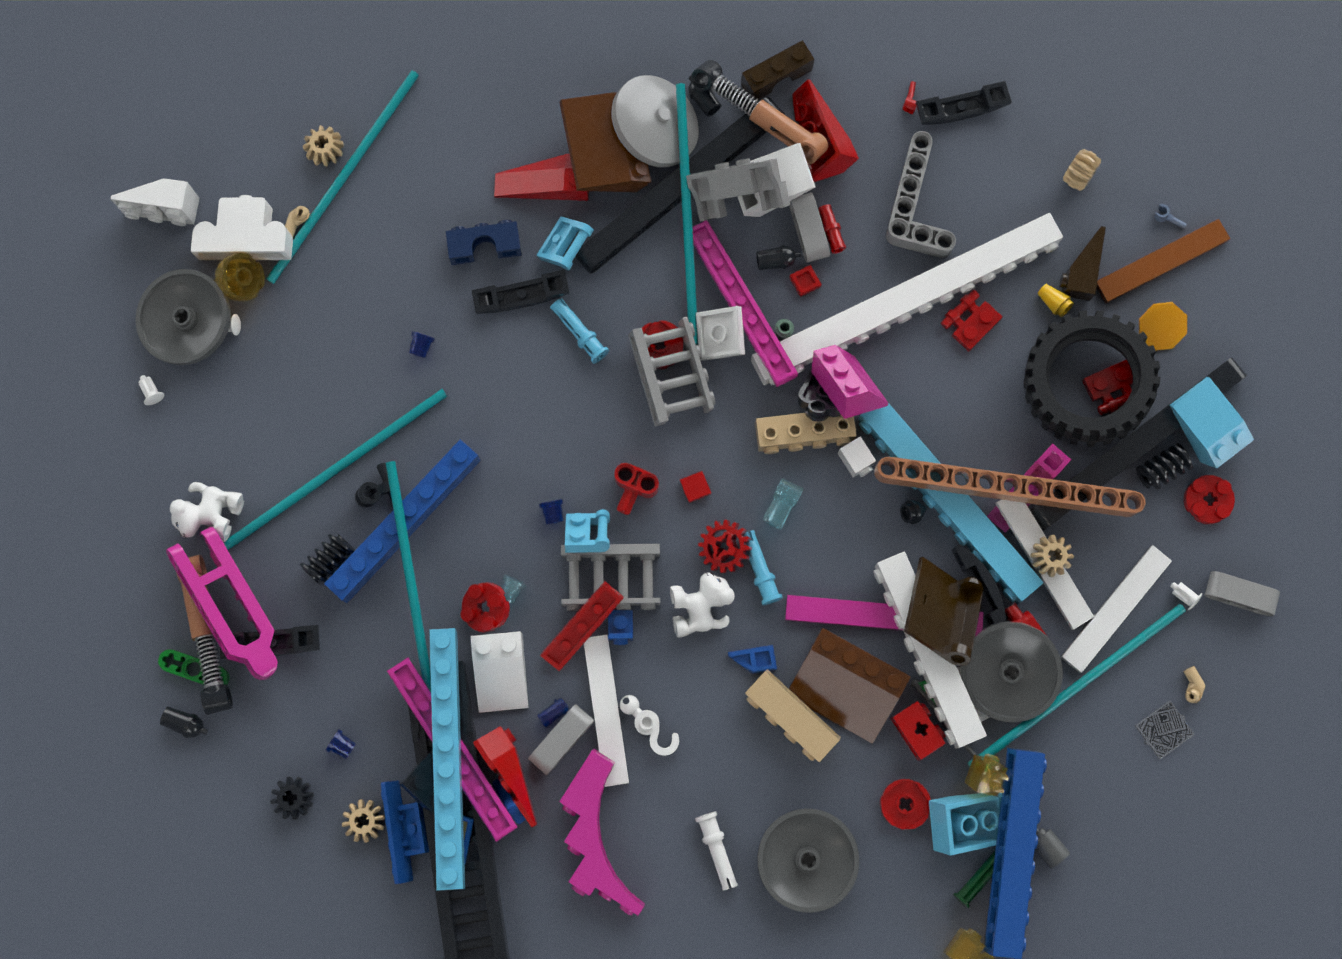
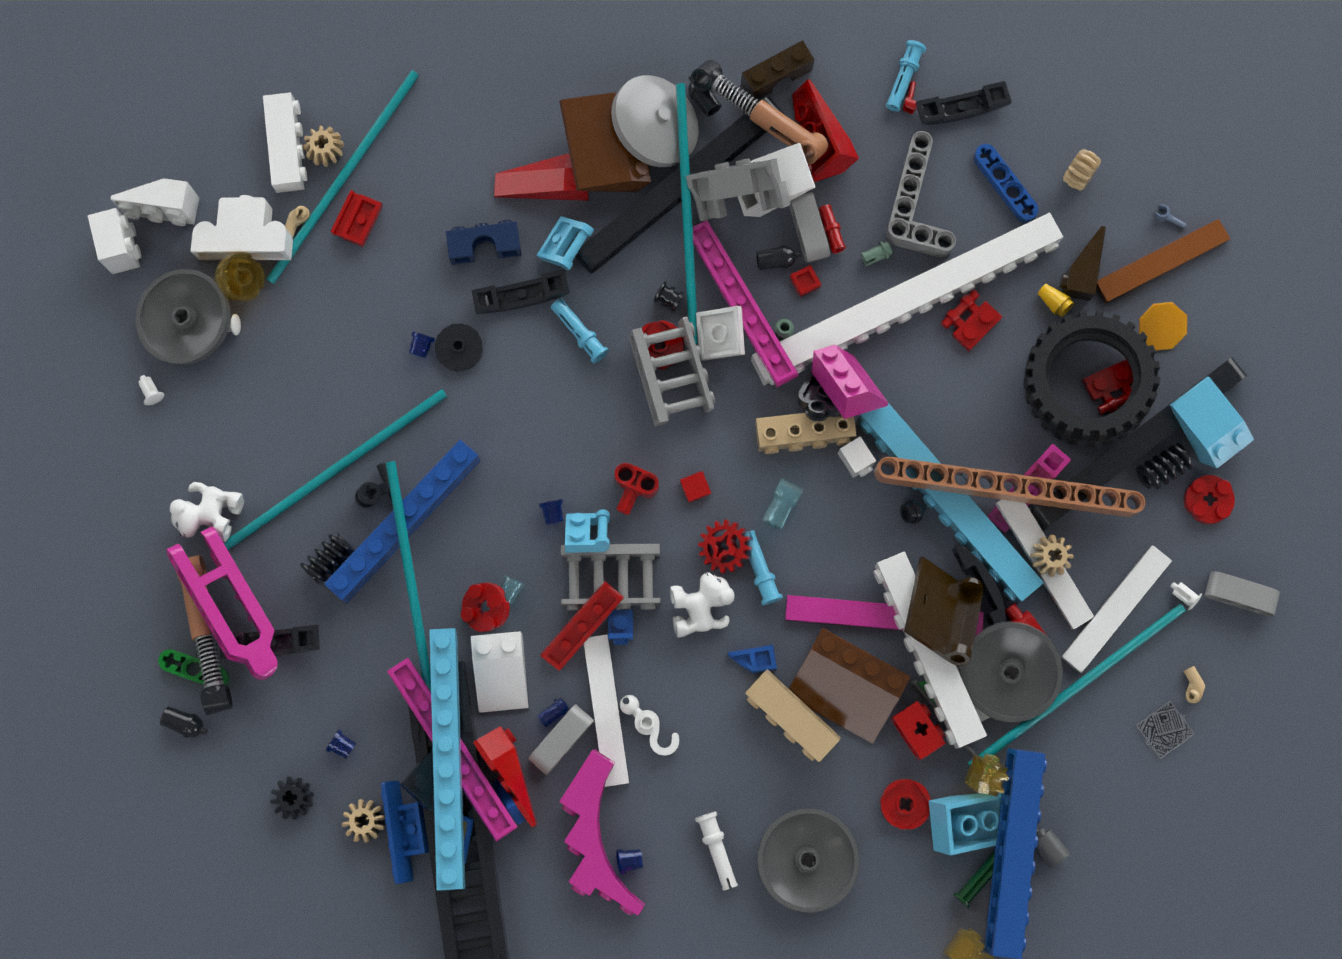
none -> white brick [88,208,142,274]
none -> white brick [263,92,307,193]
none -> red plate [330,190,383,247]
none -> black plate [435,323,483,372]
none -> clear blue piece [616,849,643,875]
none -> black bush [653,281,684,312]
none -> sand green pin [861,241,893,267]
none -> medium azure pin [885,40,926,112]
none -> blue beam [974,144,1039,223]

